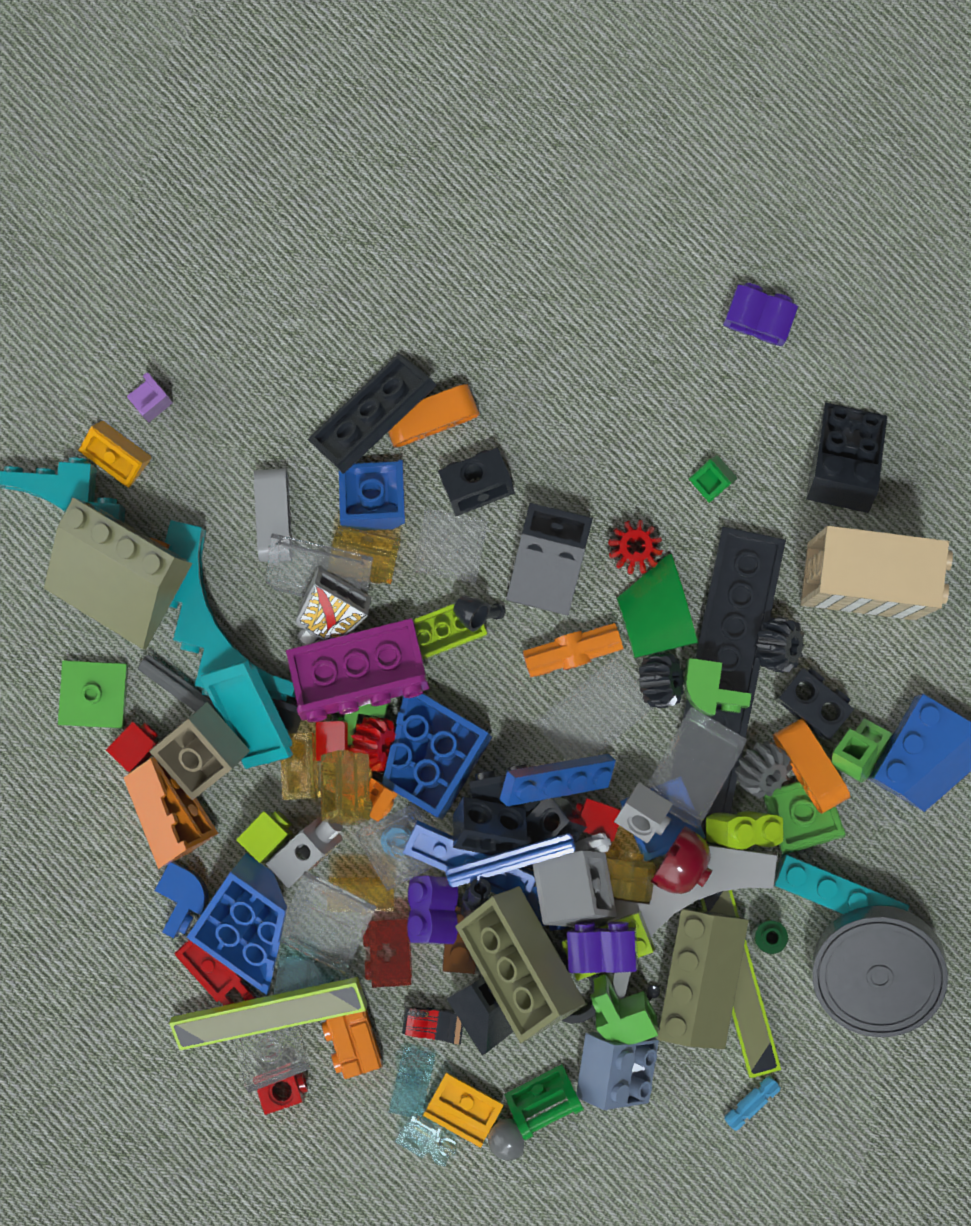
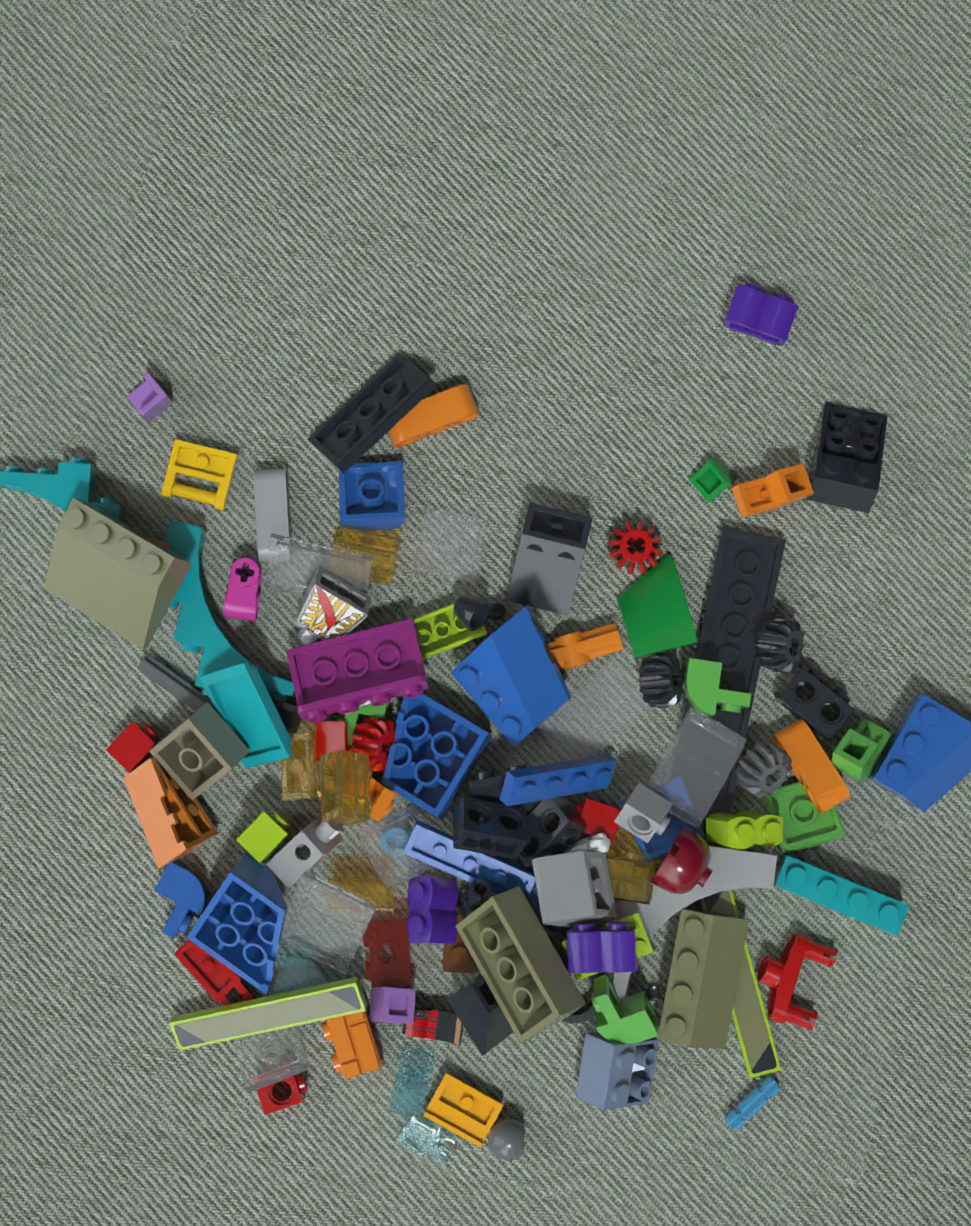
bright green plate [58,661,128,729] -> none
light orange slope [78,421,152,488] -> none
black brick [438,447,515,517] -> none
axle [446,833,575,887] -> none
green plate [504,1064,584,1141] -> none
dark green brick [751,919,788,954] -> none
tan brick [800,526,953,620] -> none
brick [813,906,948,1037] -> none
none -> yellow plate [161,439,239,511]
none -> dark pink piece [223,558,262,622]
none -> medium lavender brick [369,987,416,1024]
none -> blue wedge [450,604,572,747]
none -> orange brick [732,463,814,518]
none -> red connector [757,932,838,1031]

